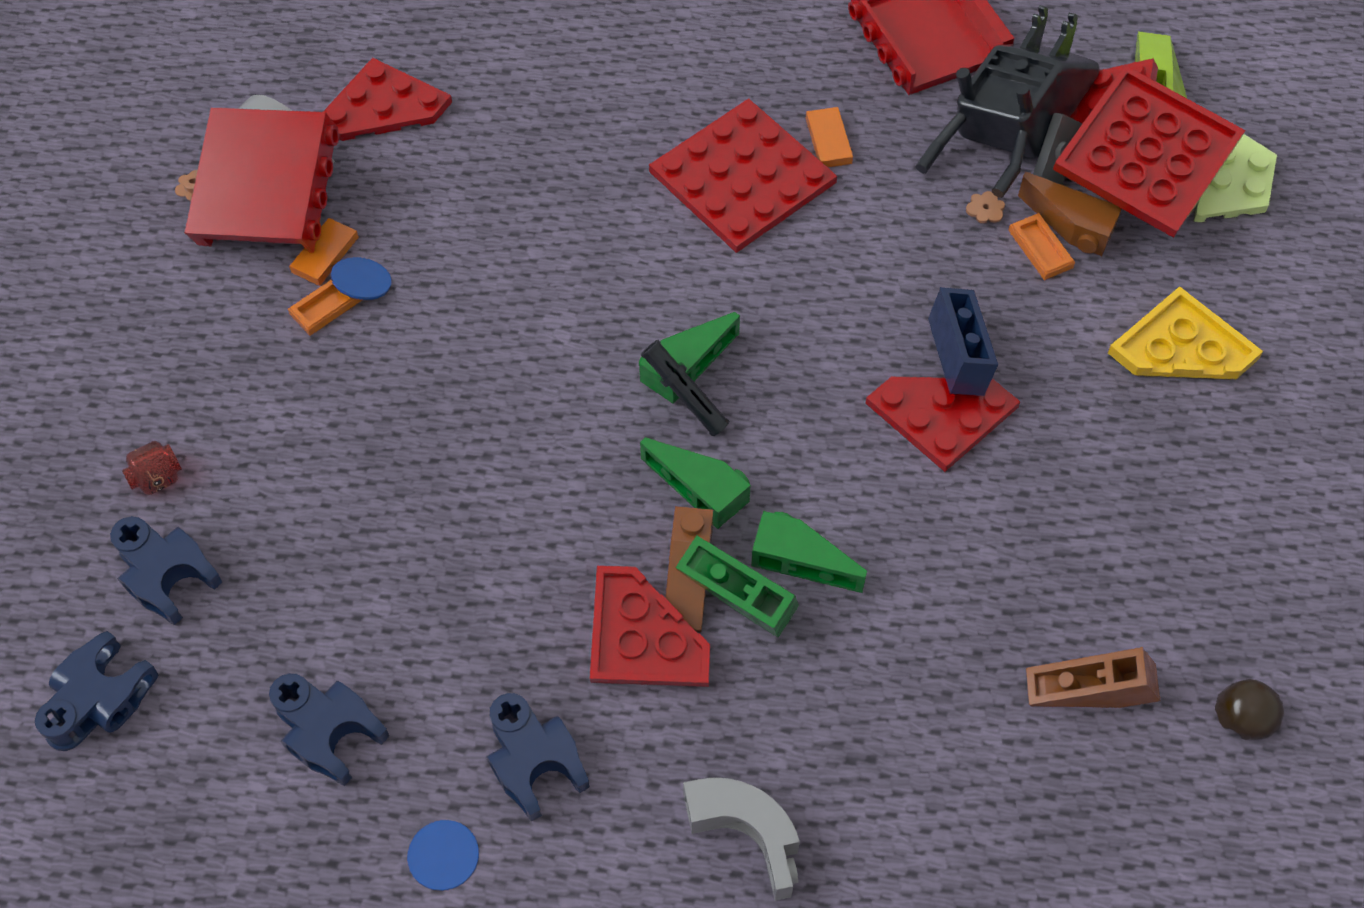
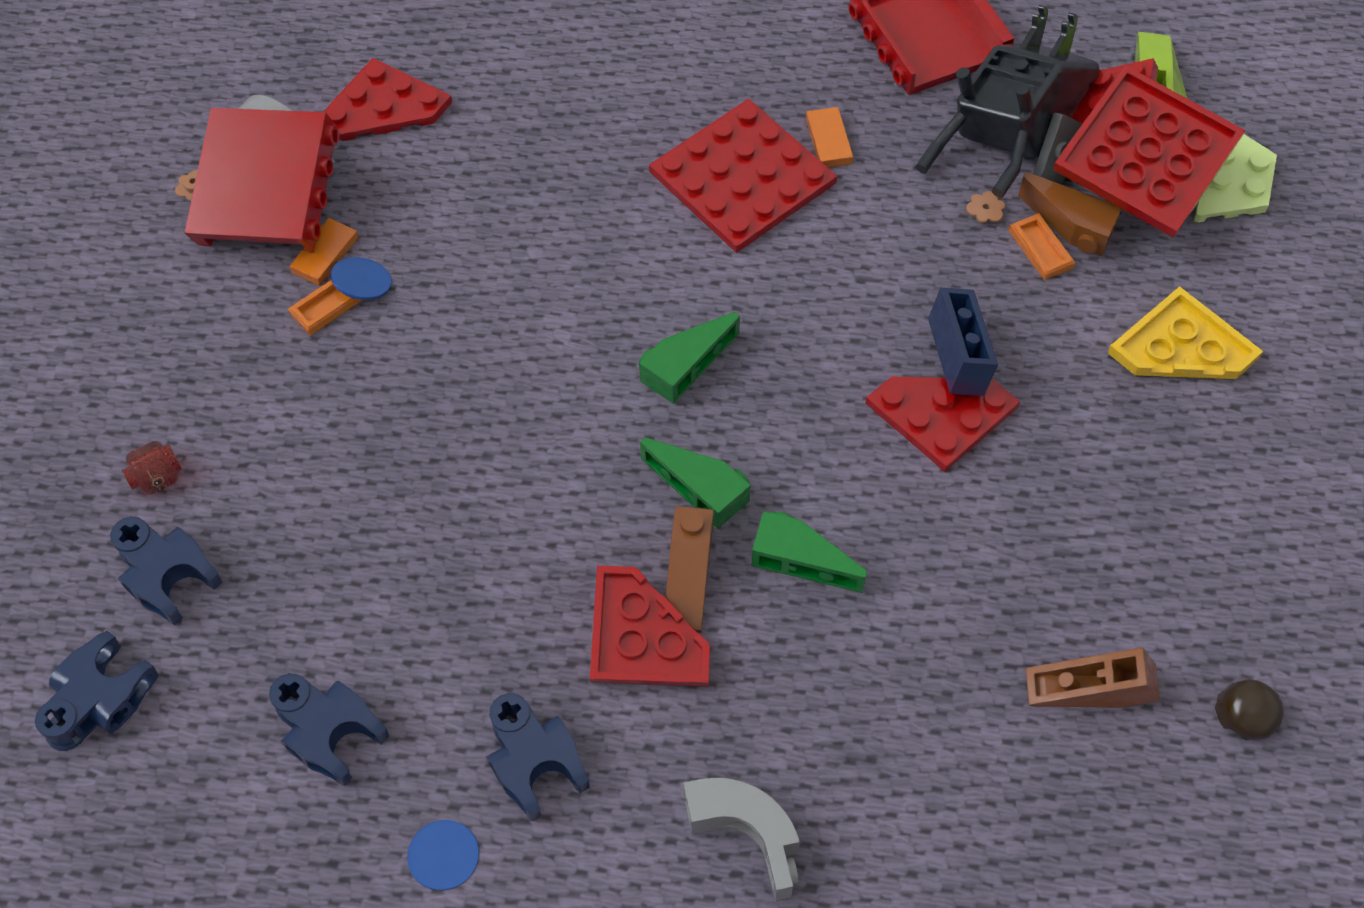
black pin [641,340,730,436] -> none
green slope [675,535,799,638] -> none

